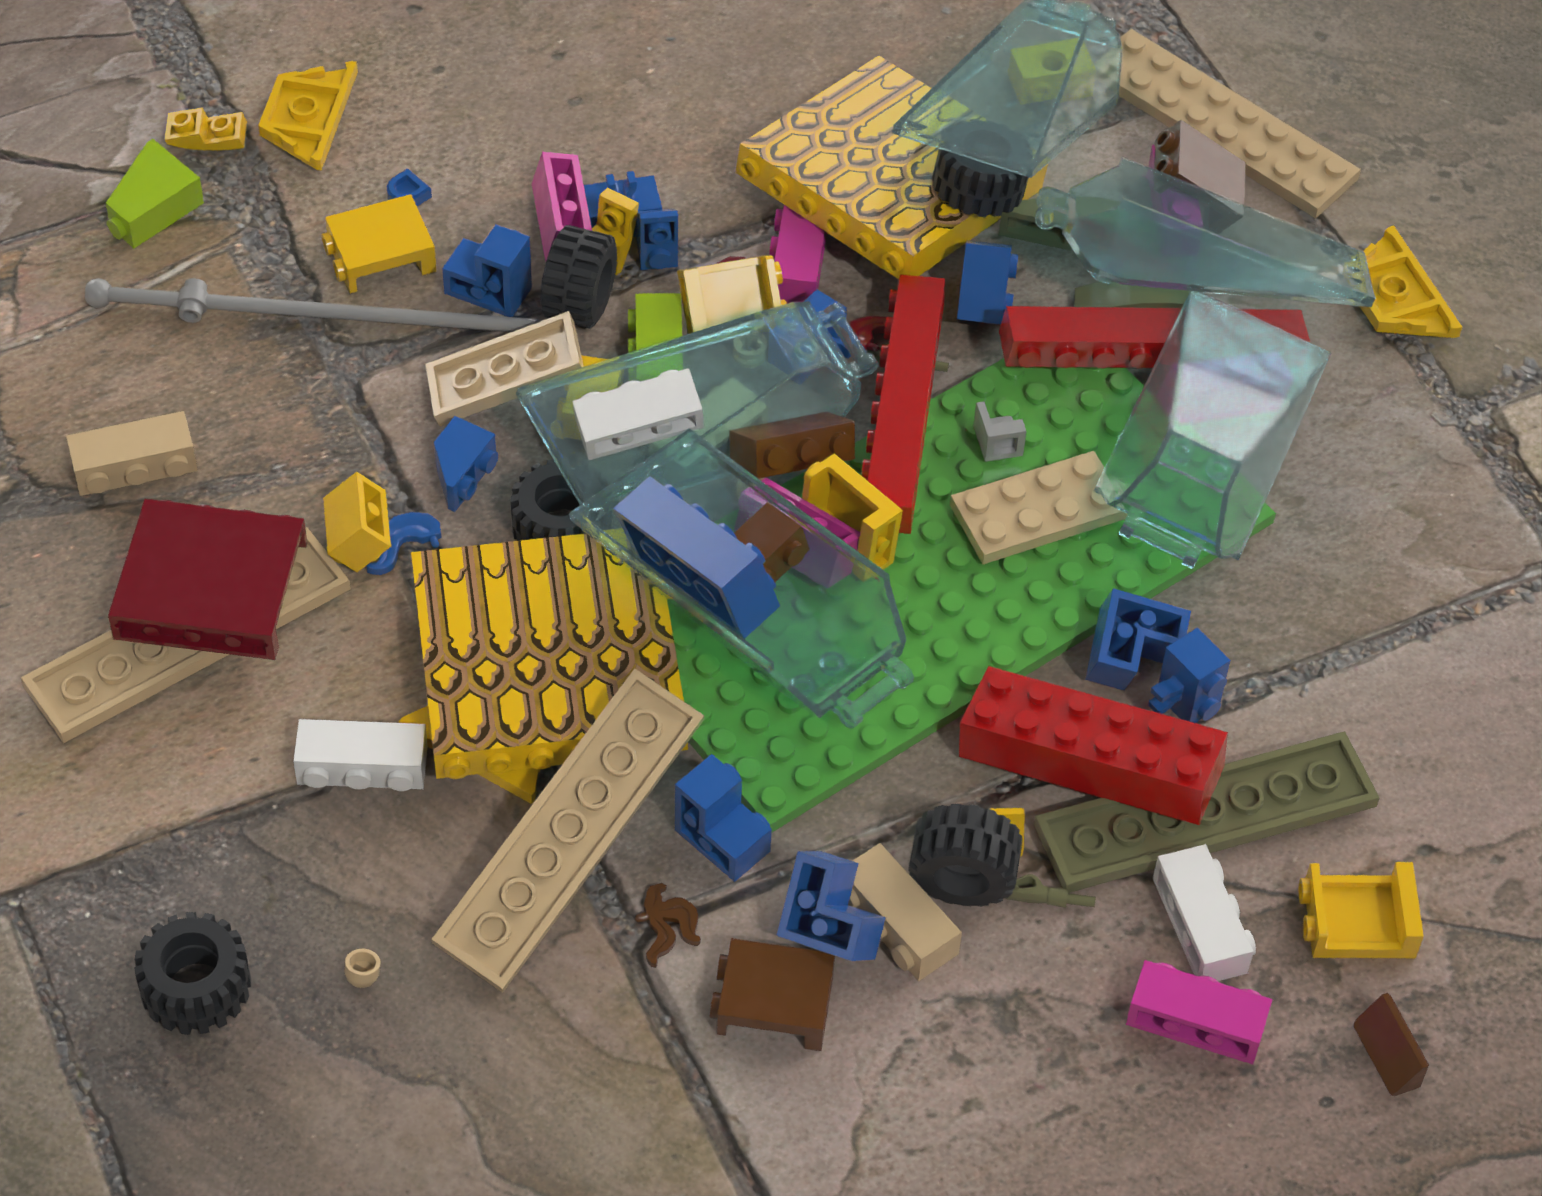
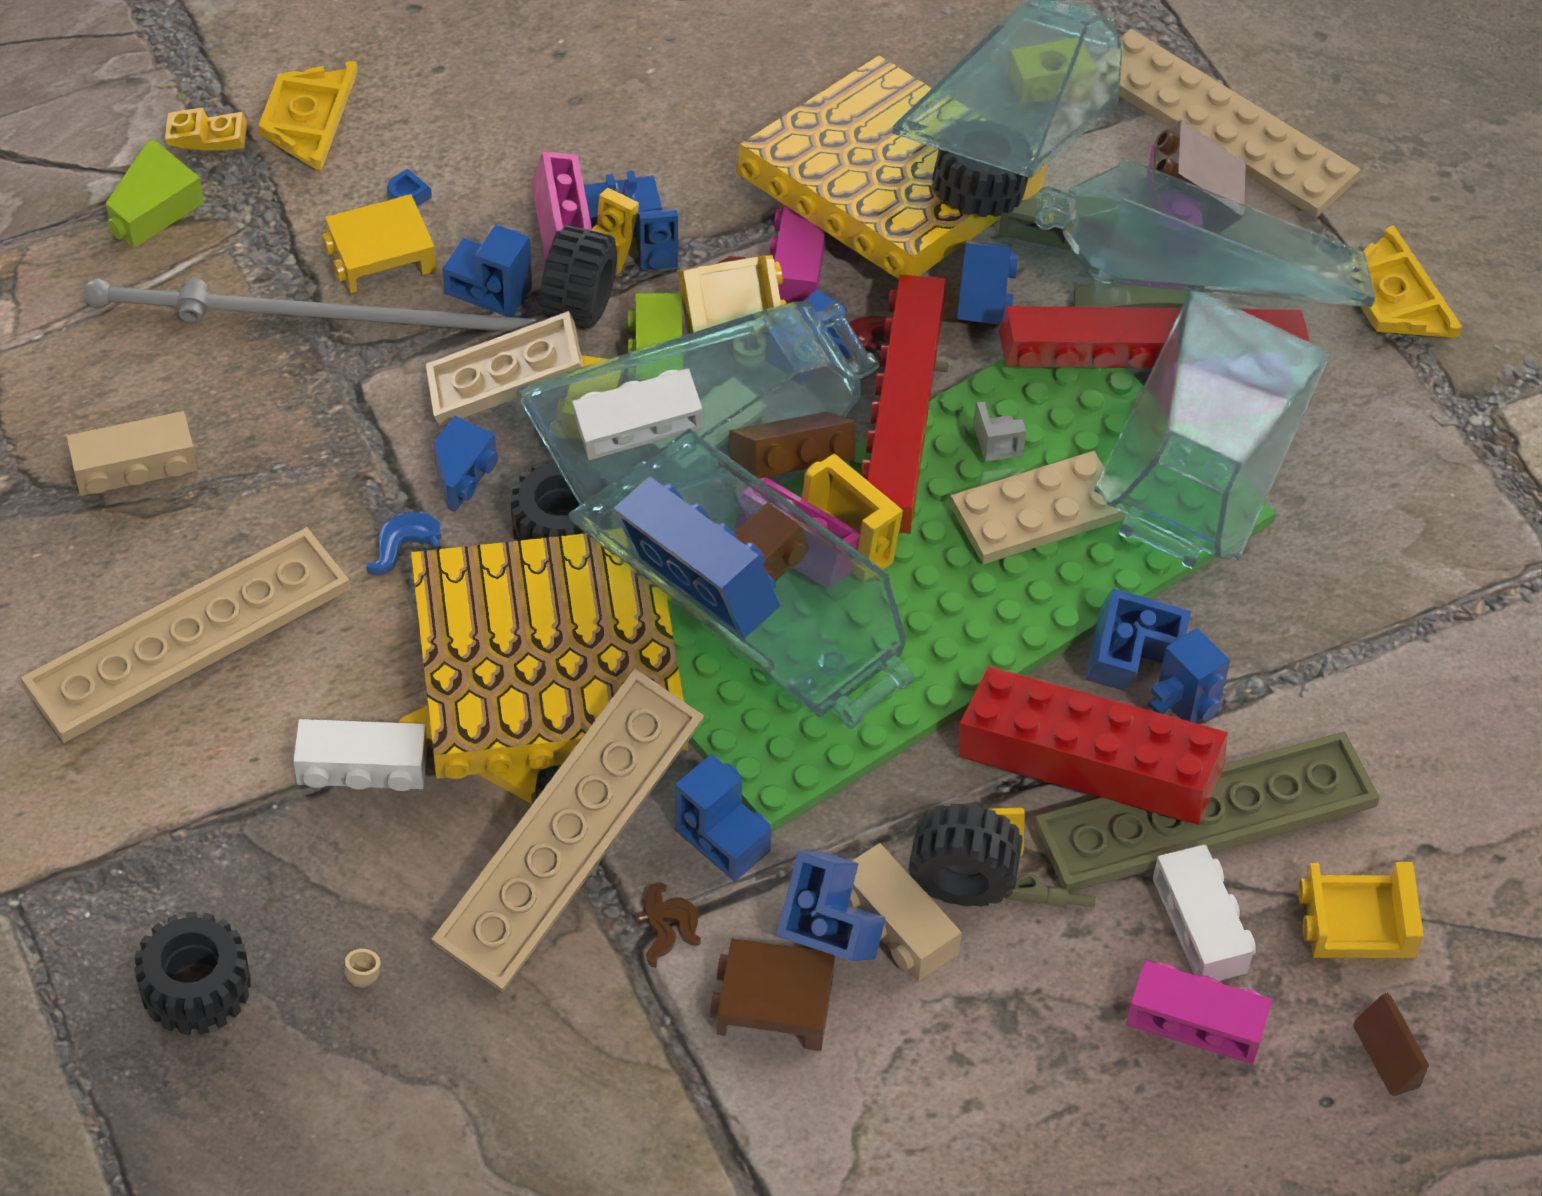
dark red panel [108,499,308,660] -> none
yellow brick [323,472,391,573] -> none

